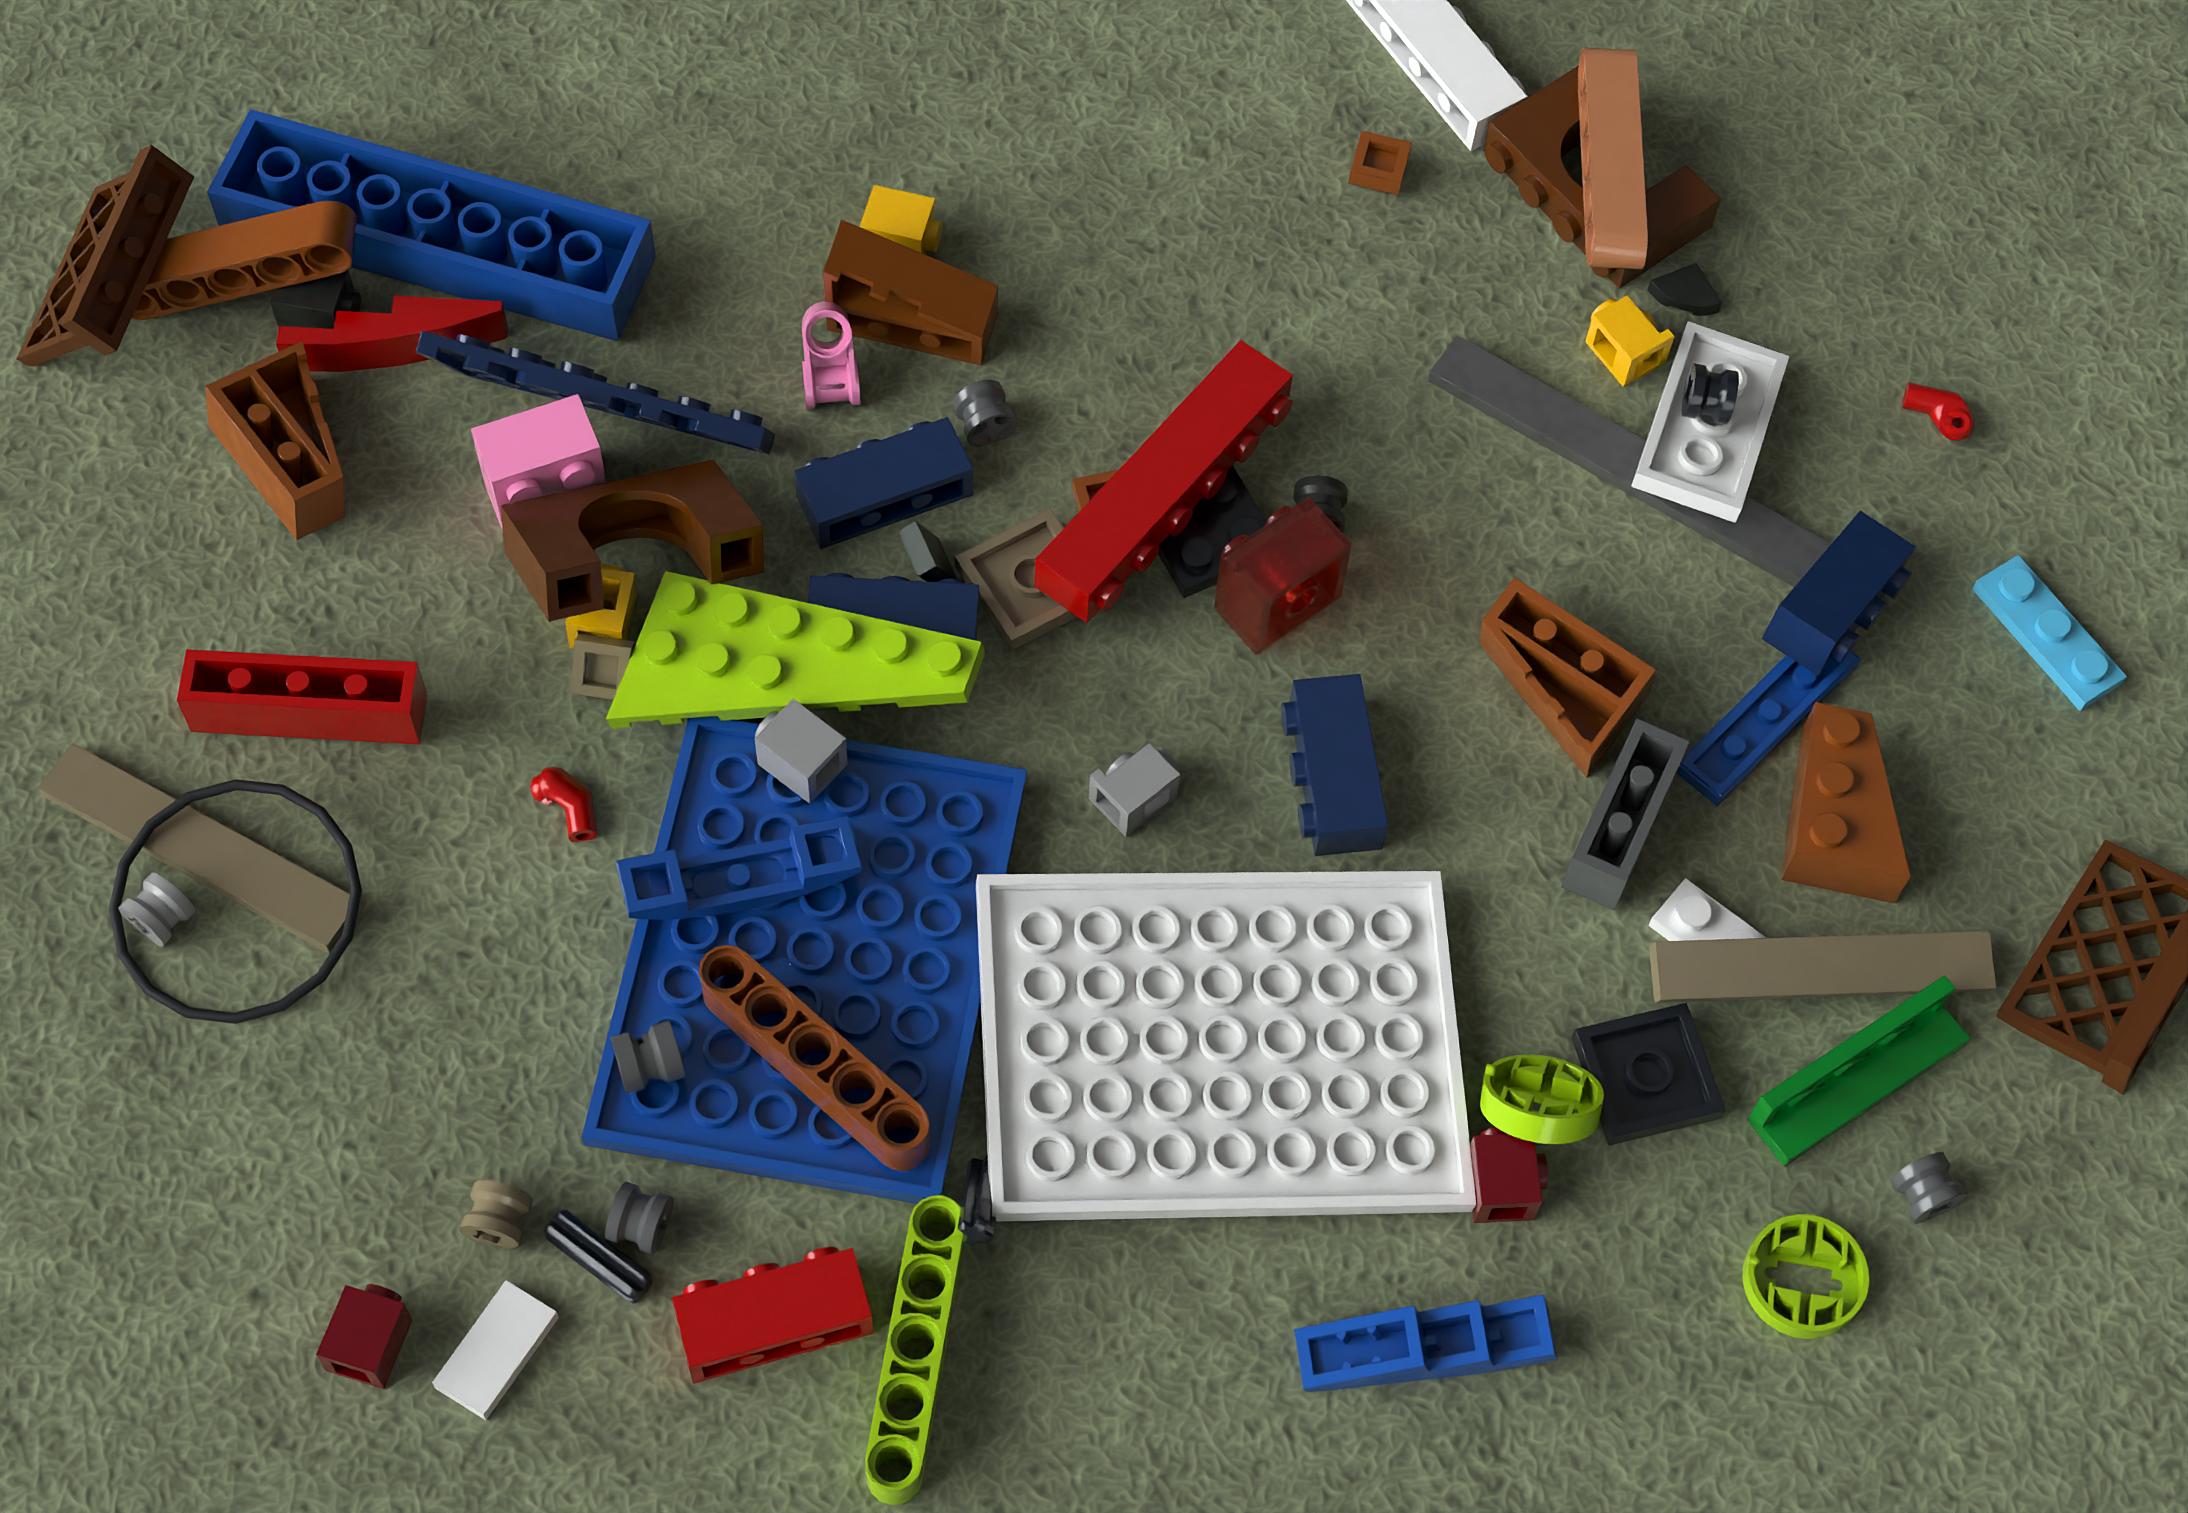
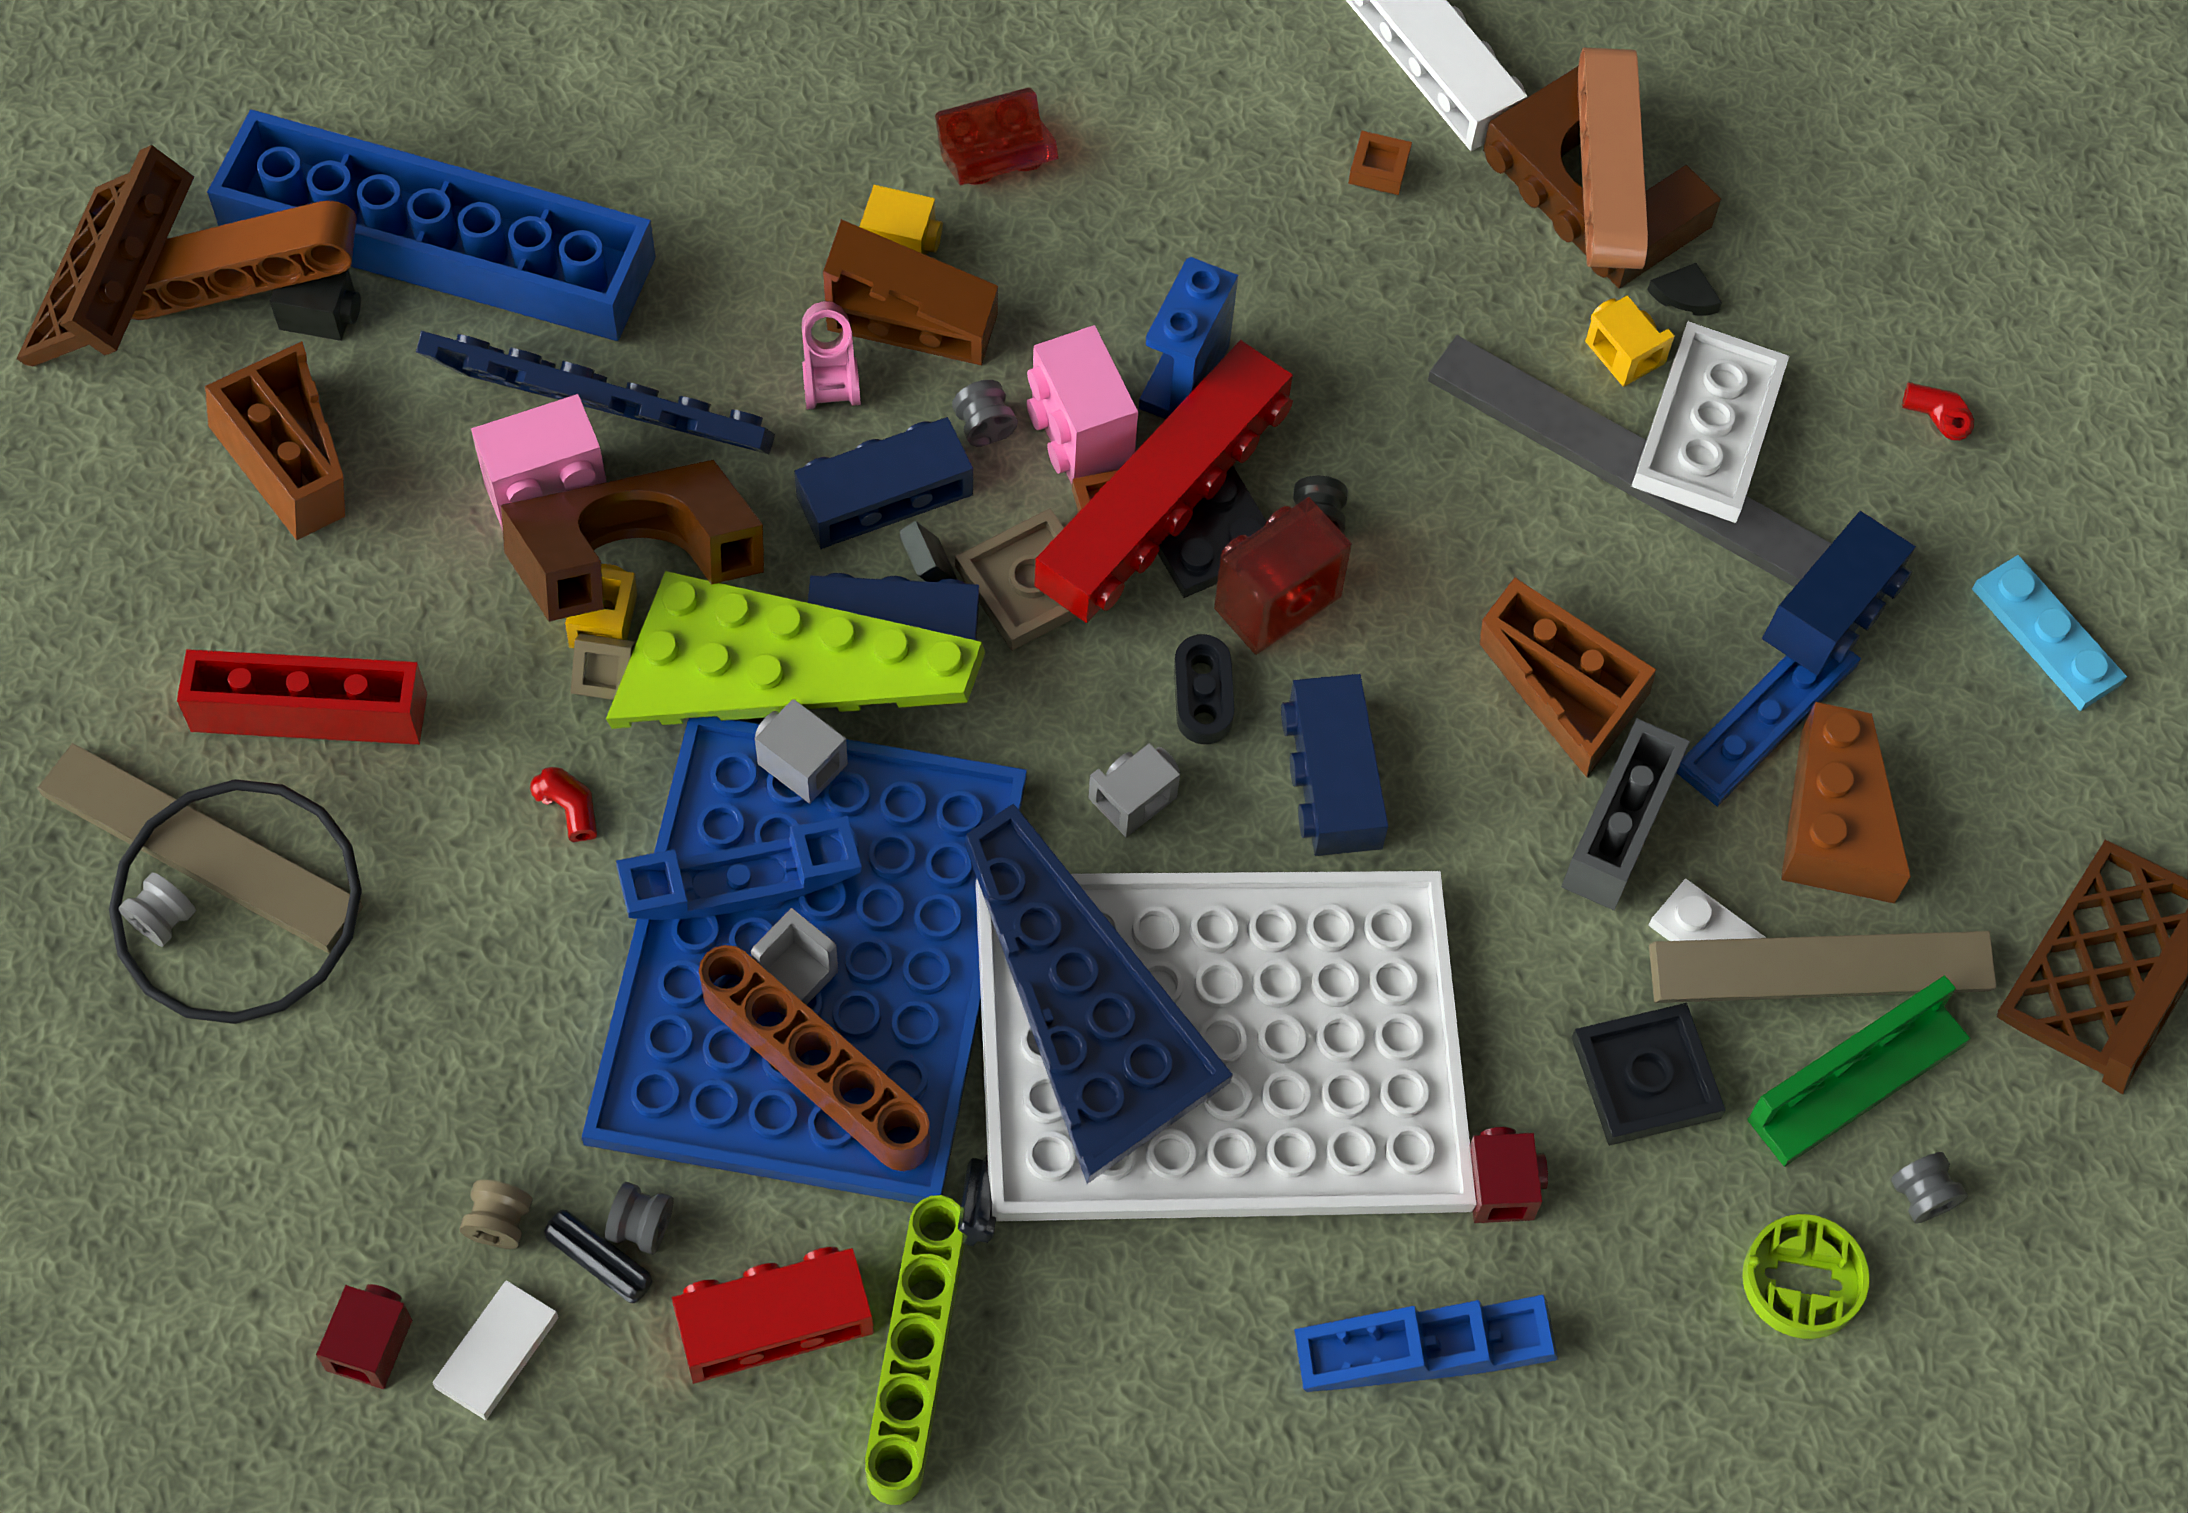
red slope [276,295,509,372] -> none
dark grey wheel [610,1020,686,1094] -> none
lime piece [1480,1054,1604,1144] -> none
black wheel [1681,363,1739,425] -> none
none -> light grey panel [751,908,838,1005]
none -> clear red bracket [935,87,1059,186]
none -> dark blue wing [965,803,1233,1184]
none -> bright pink brick [1027,325,1138,484]
none -> blue panel [1138,257,1238,419]
none -> black plate [1174,634,1234,744]

